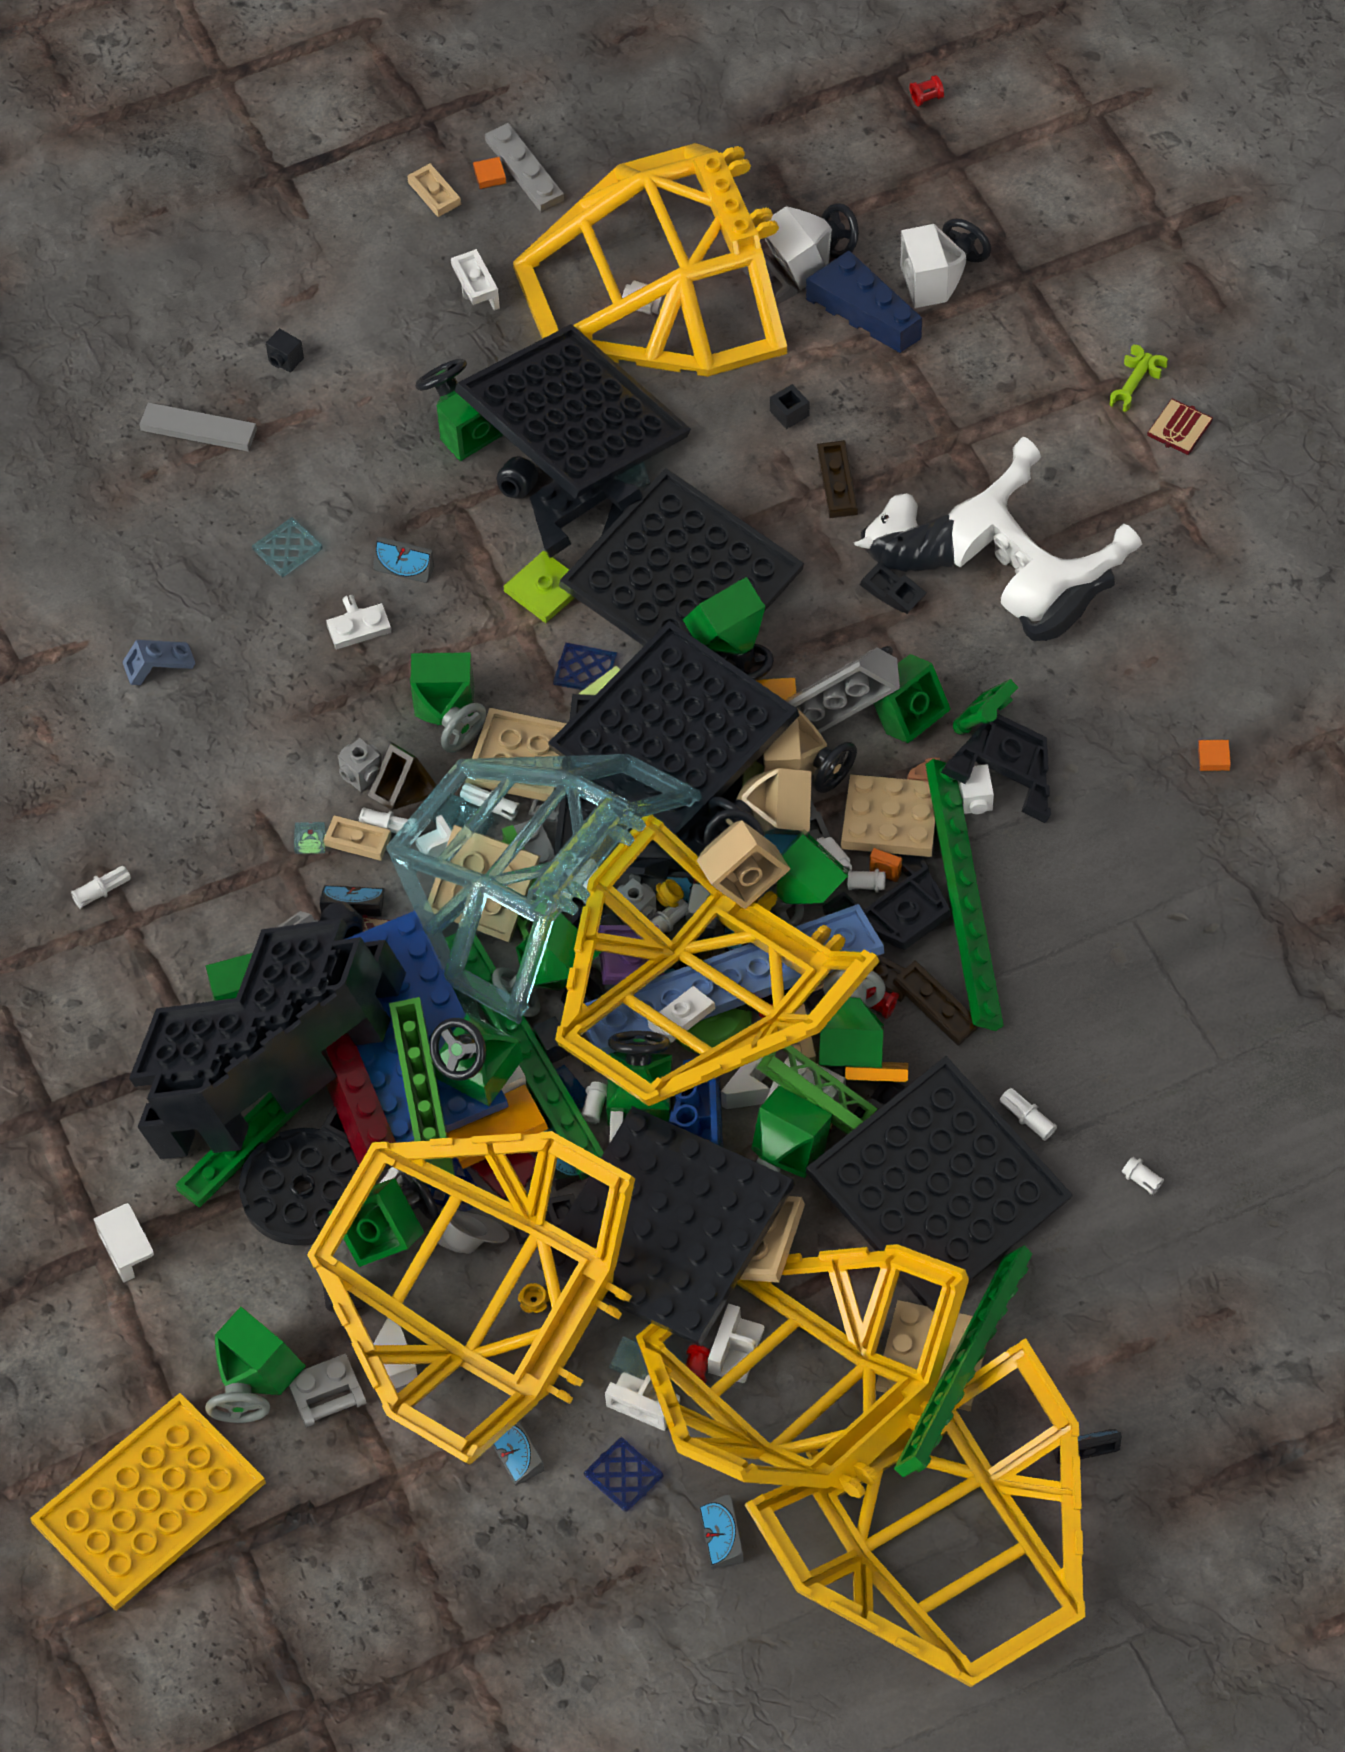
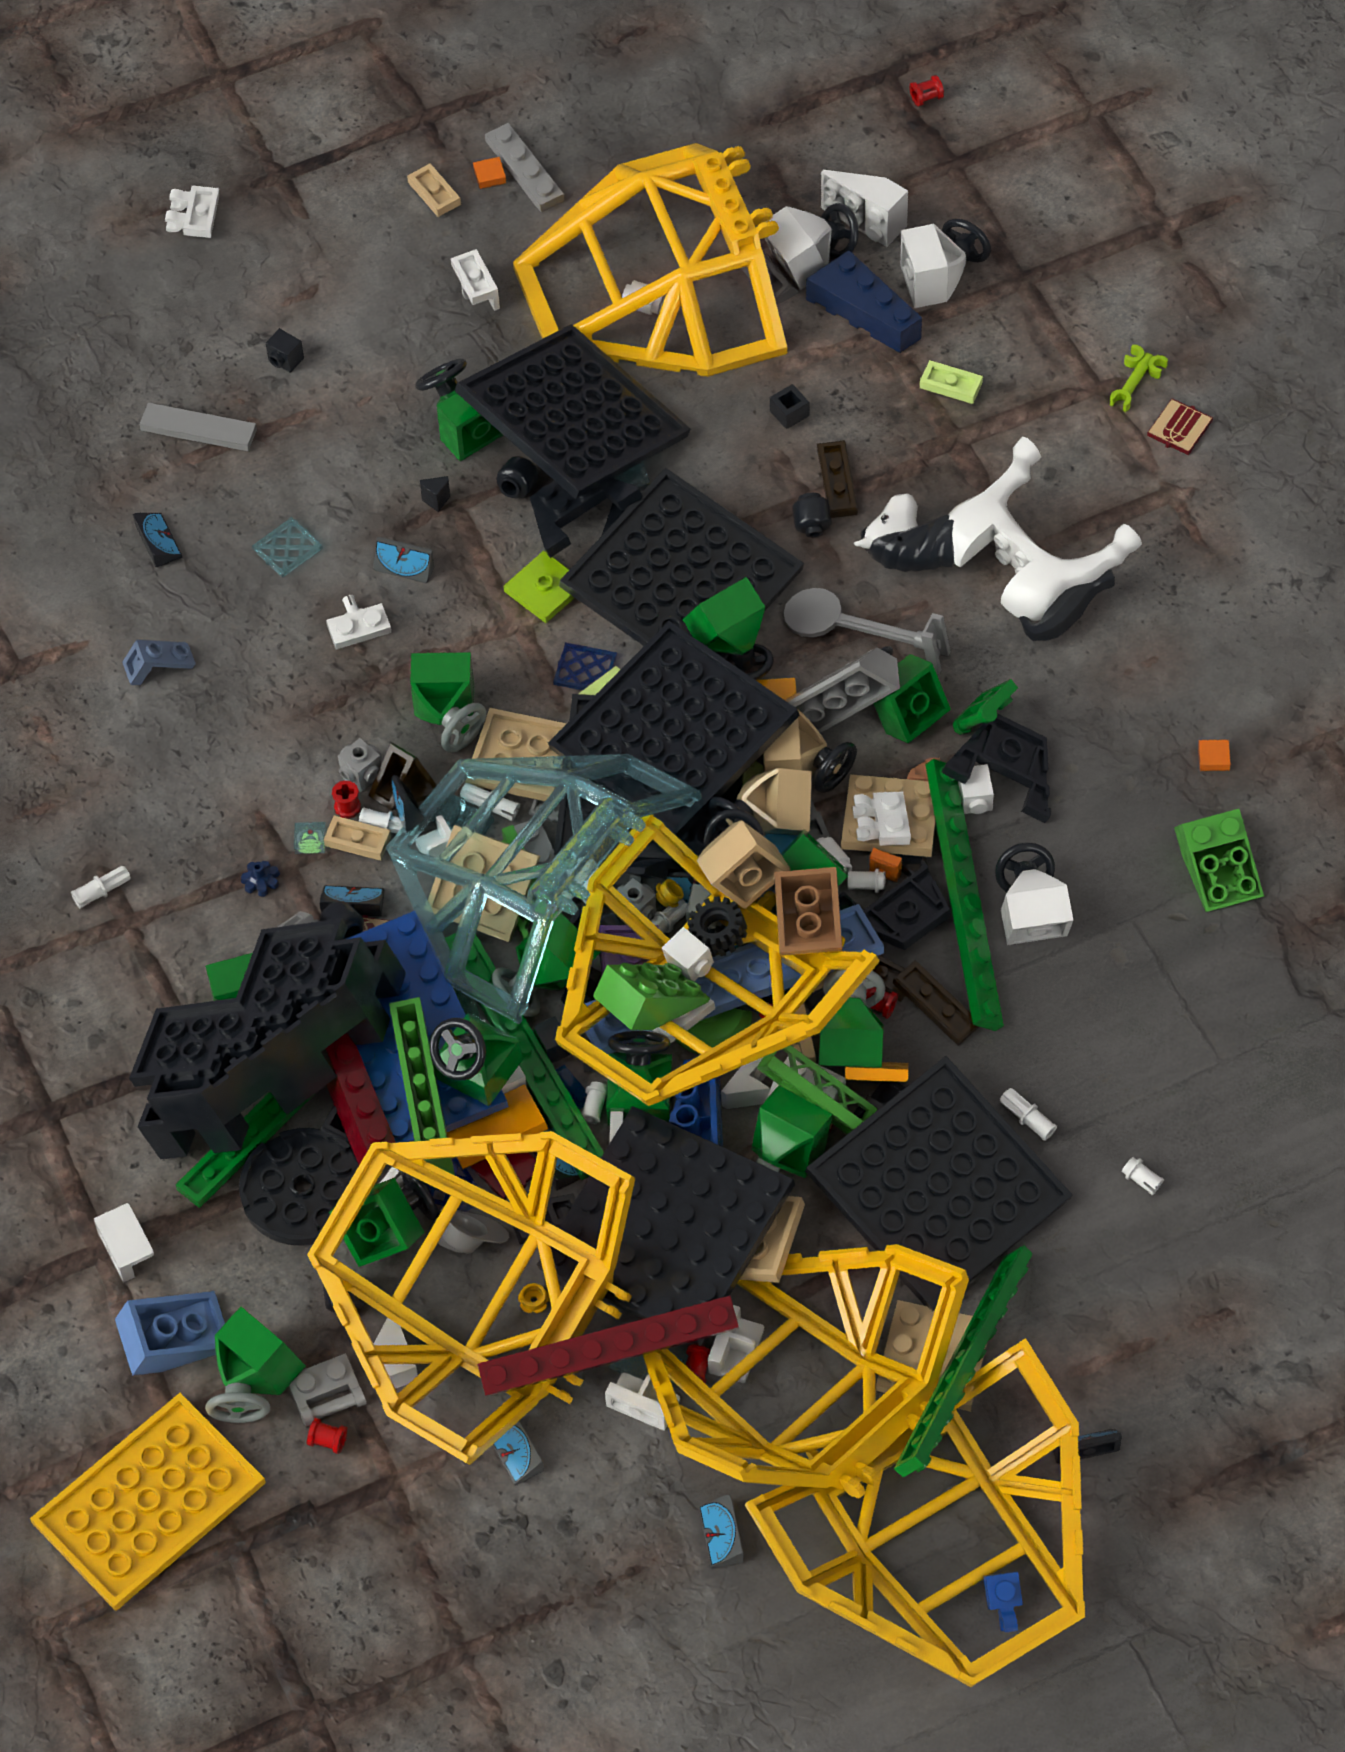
clear blue window [584,1437,664,1512] -> none
black slope [860,561,927,614] -> none
none -> medium blue slope [115,1291,225,1376]
none -> slope [133,513,183,567]
none -> white plate [165,186,219,238]
none -> dark blue plant [241,861,280,897]
none -> red bush [307,1417,348,1454]
none -> red bush [332,780,361,819]
none -> black slope [391,775,424,832]
none -> black slope [420,476,451,512]
none -> dark red brick [477,1296,739,1397]
none -> bright green slope [593,963,710,1030]
none -> white brick [662,927,714,982]
none -> black tyre [688,897,747,957]
none -> medium nougat slope [774,867,842,956]
none -> light grey piece [784,588,951,674]
none -> black head [792,493,832,538]
none -> white slope [821,170,908,247]
none -> white plate [852,792,911,846]
none -> yellowish green plate [920,360,983,404]
none -> blue plate [983,1571,1023,1633]
none -> white piece [995,843,1073,945]
none -> bright green slope [1174,809,1264,912]

